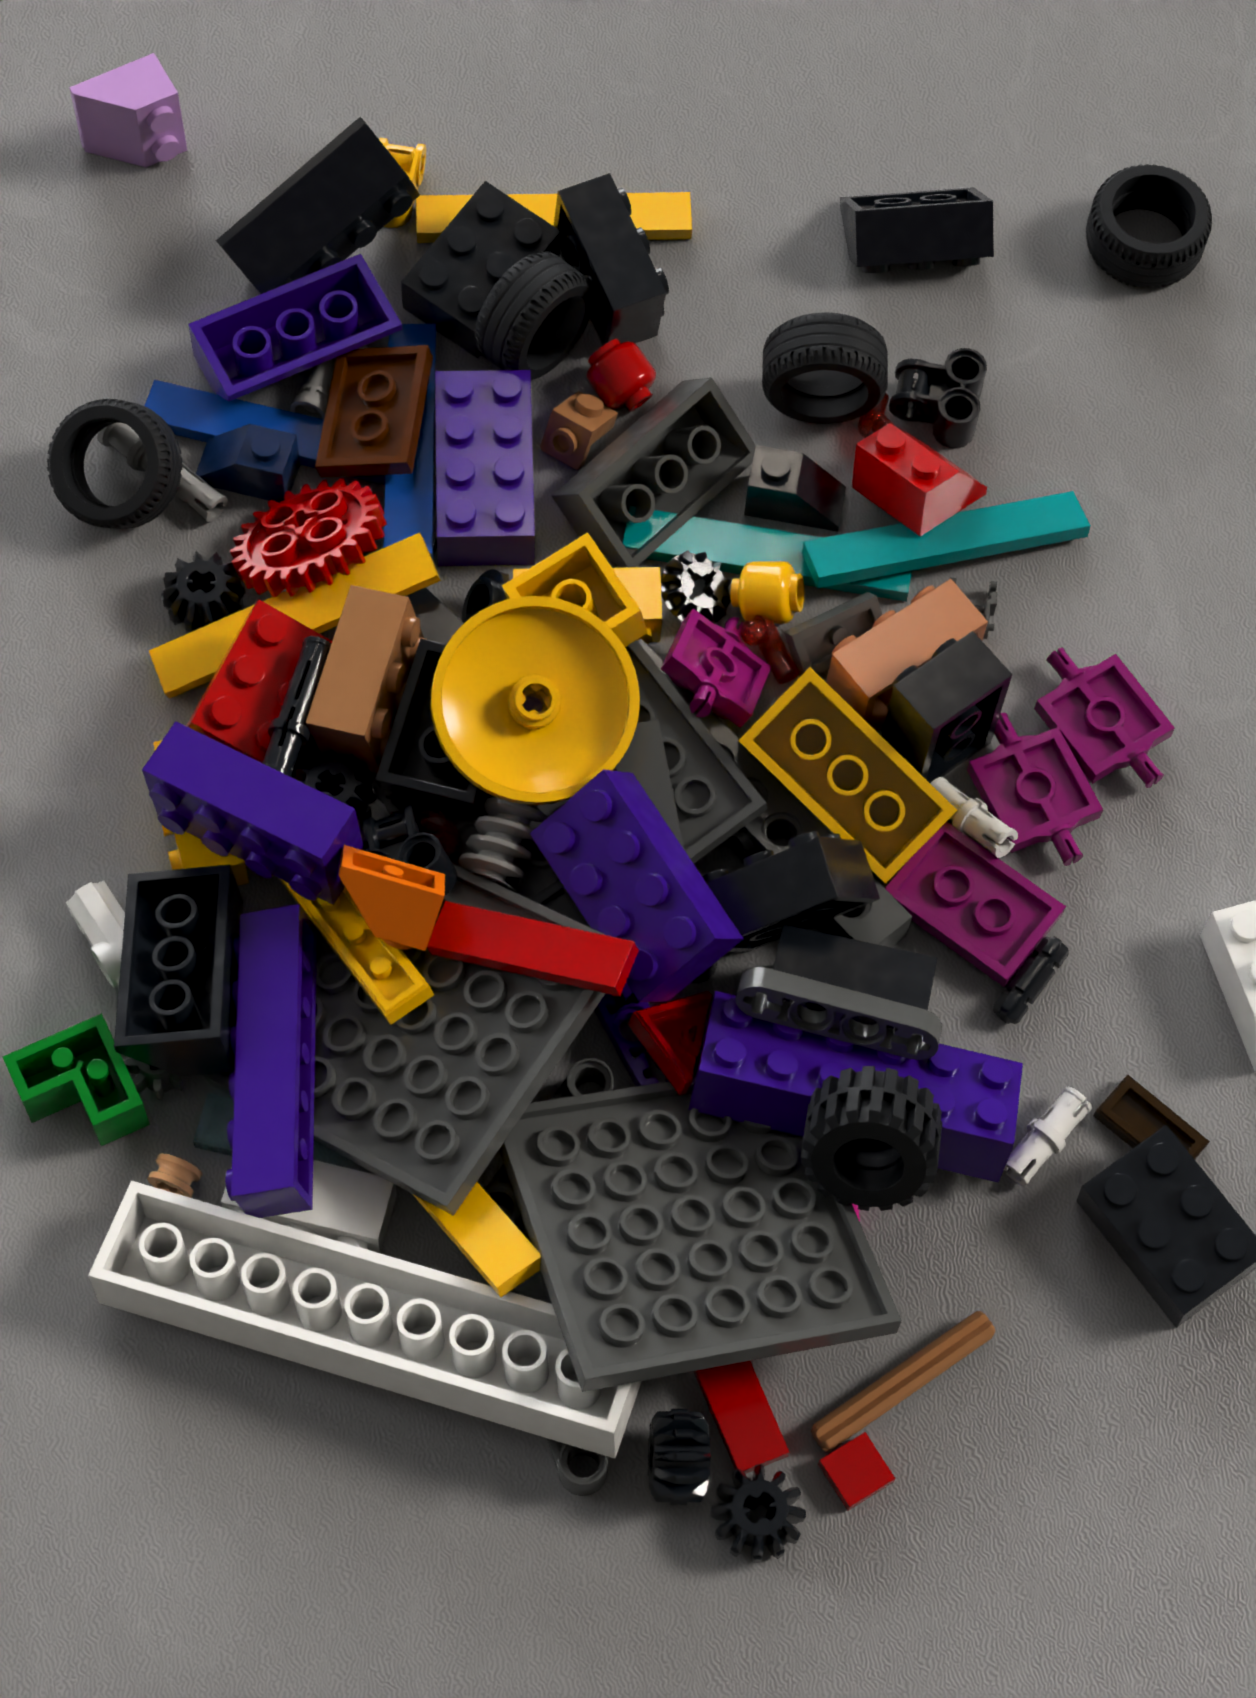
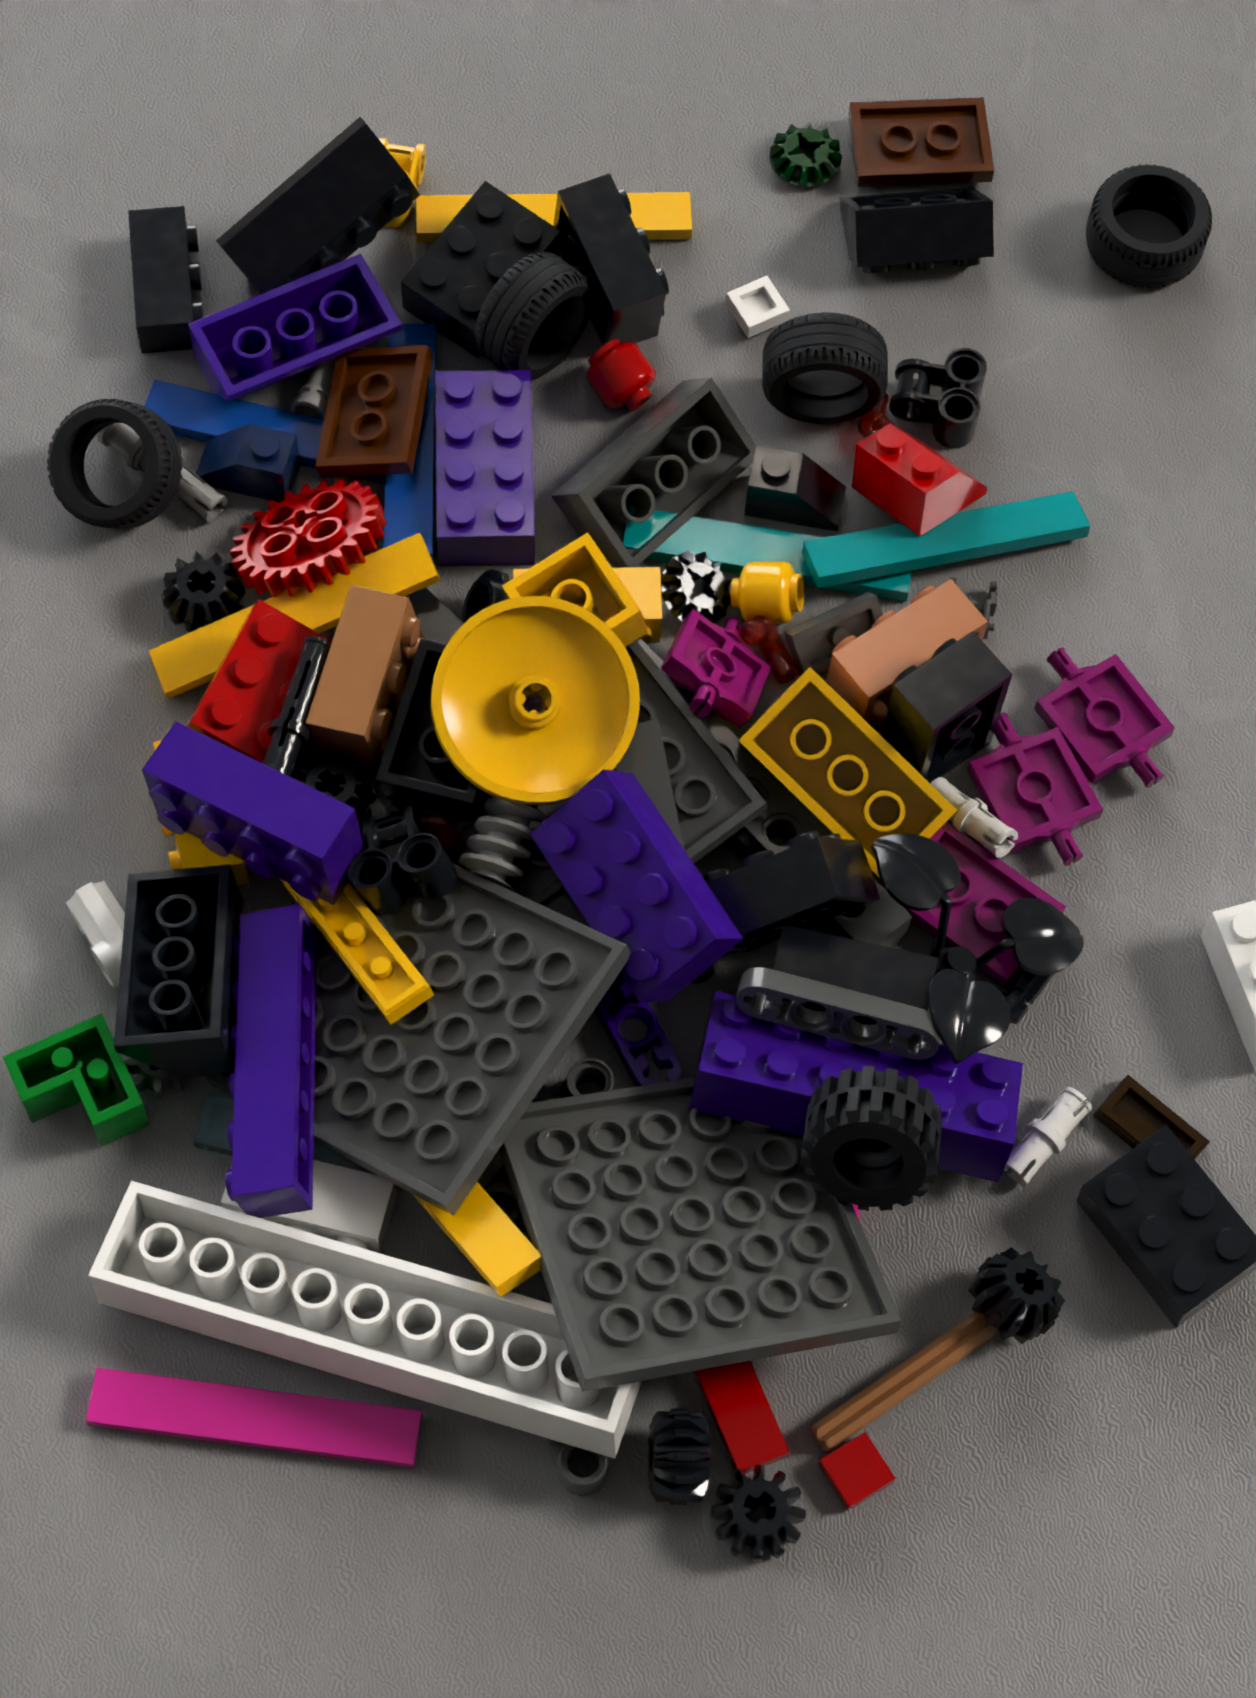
lavender slope [69,53,187,167] -> none
light nougat bush [147,1153,202,1198] -> none
orange slope [339,845,445,951] -> none
red tile [427,901,639,996] -> none
medium nougat bracket [540,391,618,470] -> none
red tile [628,991,712,1095] -> none
none -> dark pink tile [85,1367,422,1469]
none -> black brick [128,206,204,354]
none -> white plate [726,276,790,338]
none -> dark green gear [769,122,842,187]
none -> reddish brown plate [848,97,994,187]
none -> black plant [870,833,1084,1064]
none -> black gear [968,1247,1065,1344]

